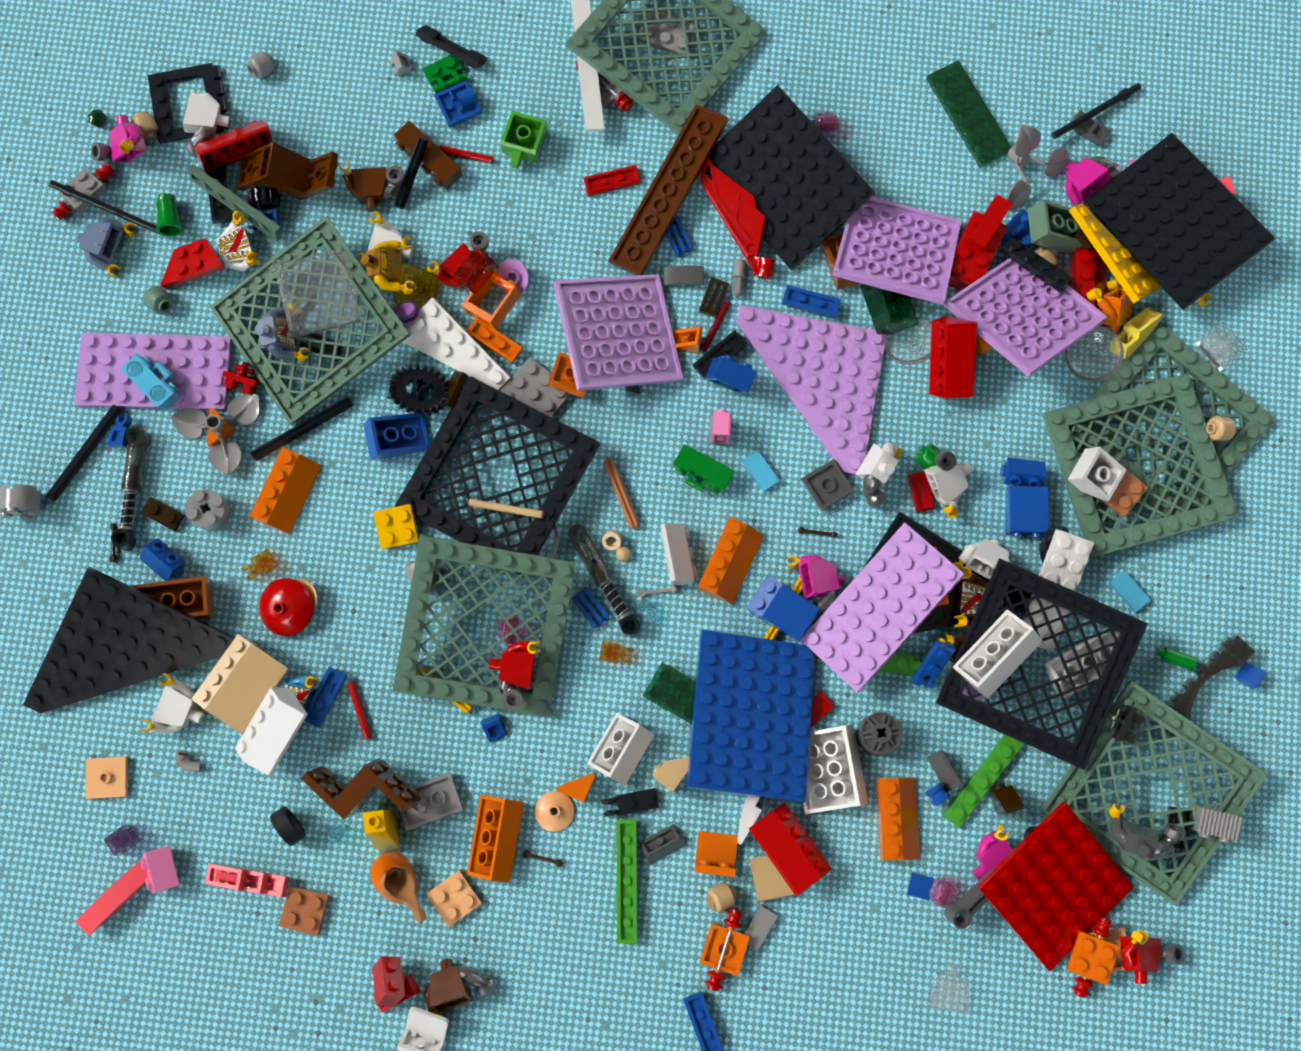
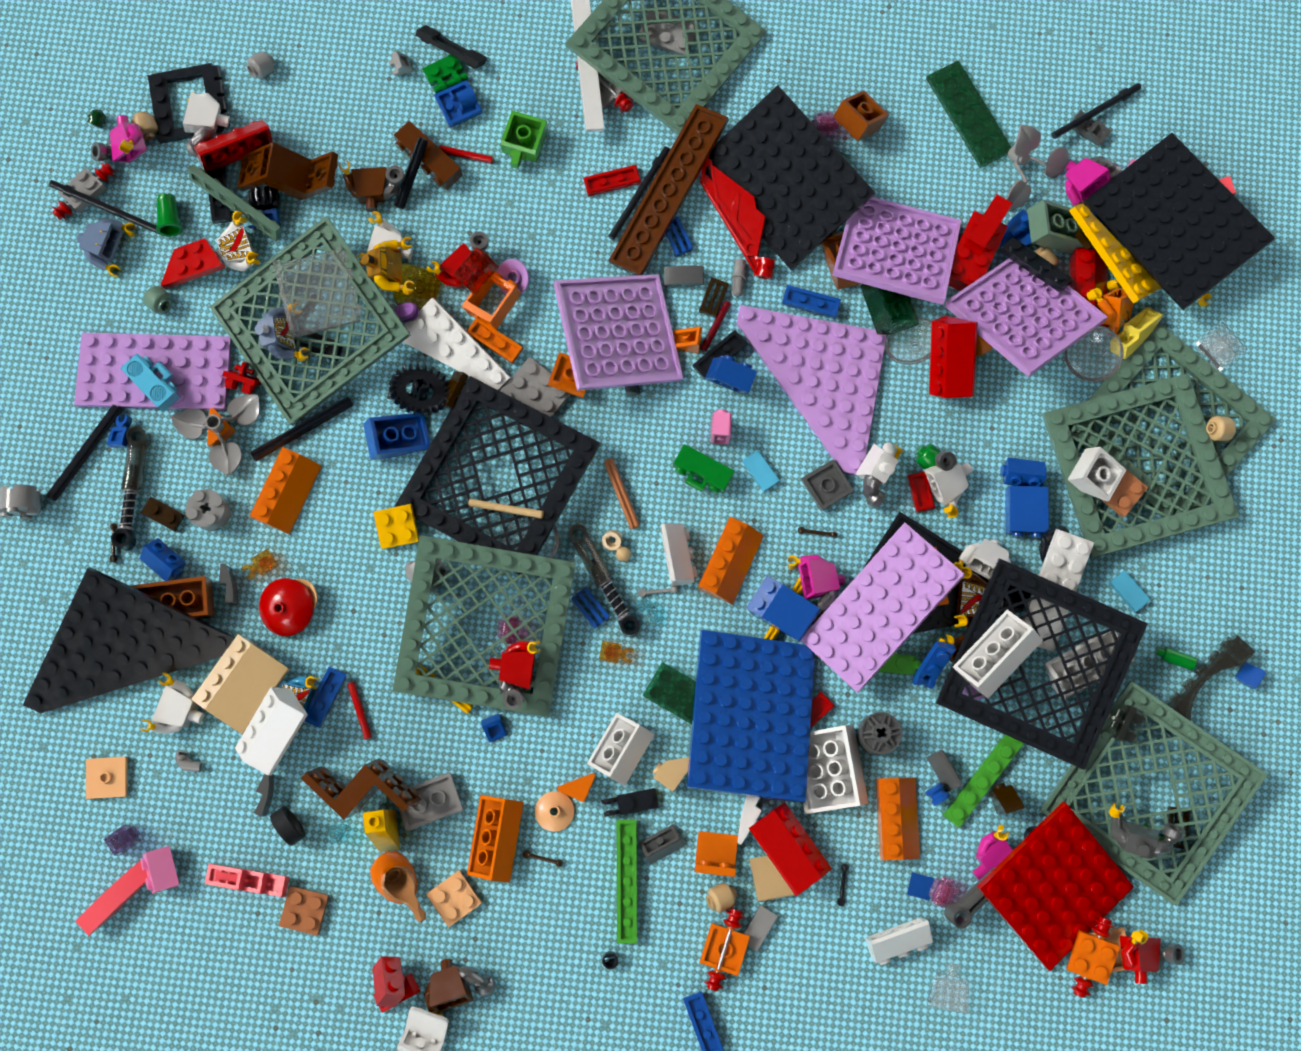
light grey brick [1193,806,1243,844] -> none
none -> dark grey slope [219,564,238,605]
none -> dark grey slope [254,774,274,817]
none -> black hinge [602,951,618,969]
none -> black bar [608,146,670,240]
none -> dark orange brick [833,90,889,141]
none -> black hinge [837,864,849,906]
none -> white slope [865,917,933,965]

